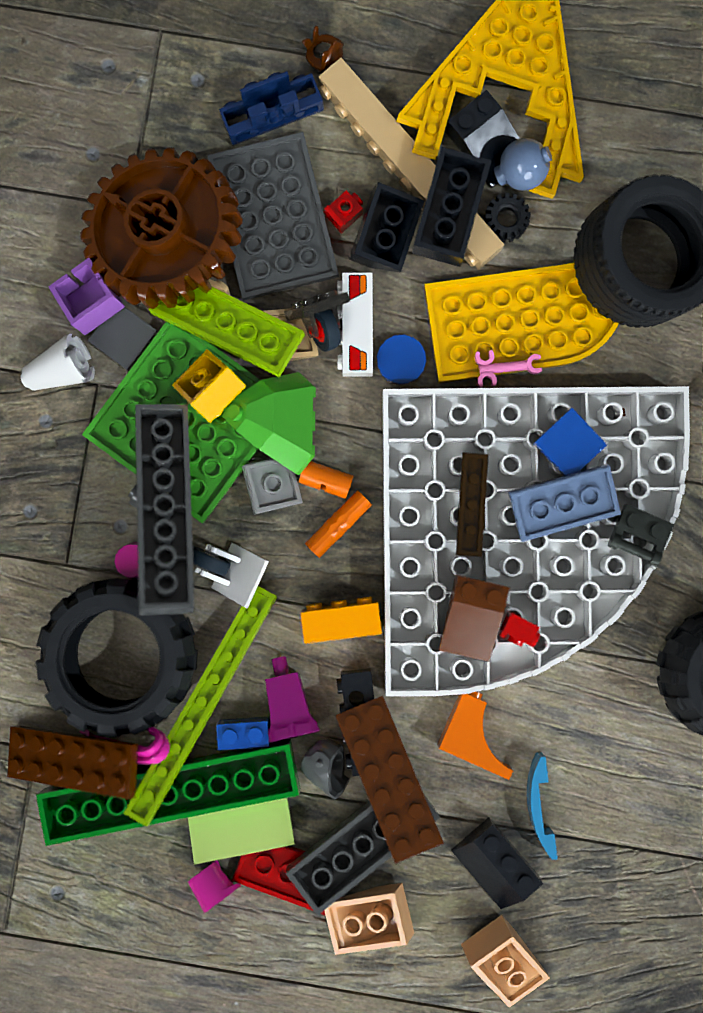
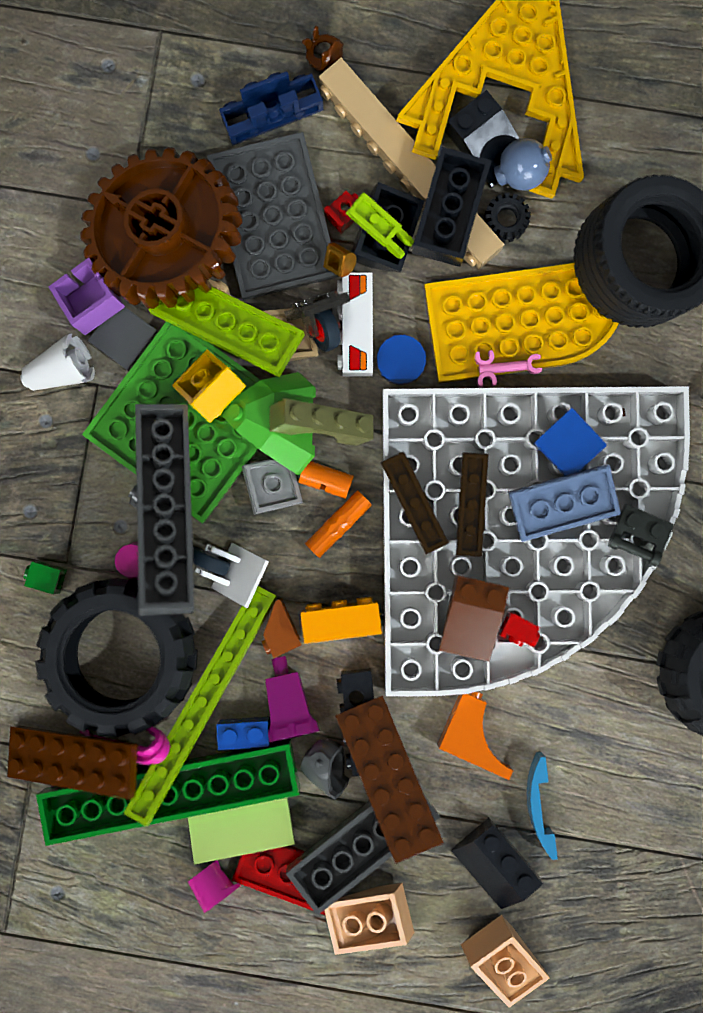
none -> green brick [24,561,67,595]
none -> dark orange slope [262,598,302,658]
none -> olive arch [270,398,373,446]
none -> pearl gold brick [323,242,357,278]
none -> lime hinge [346,192,414,259]
none -> dark brown tile [381,451,449,555]

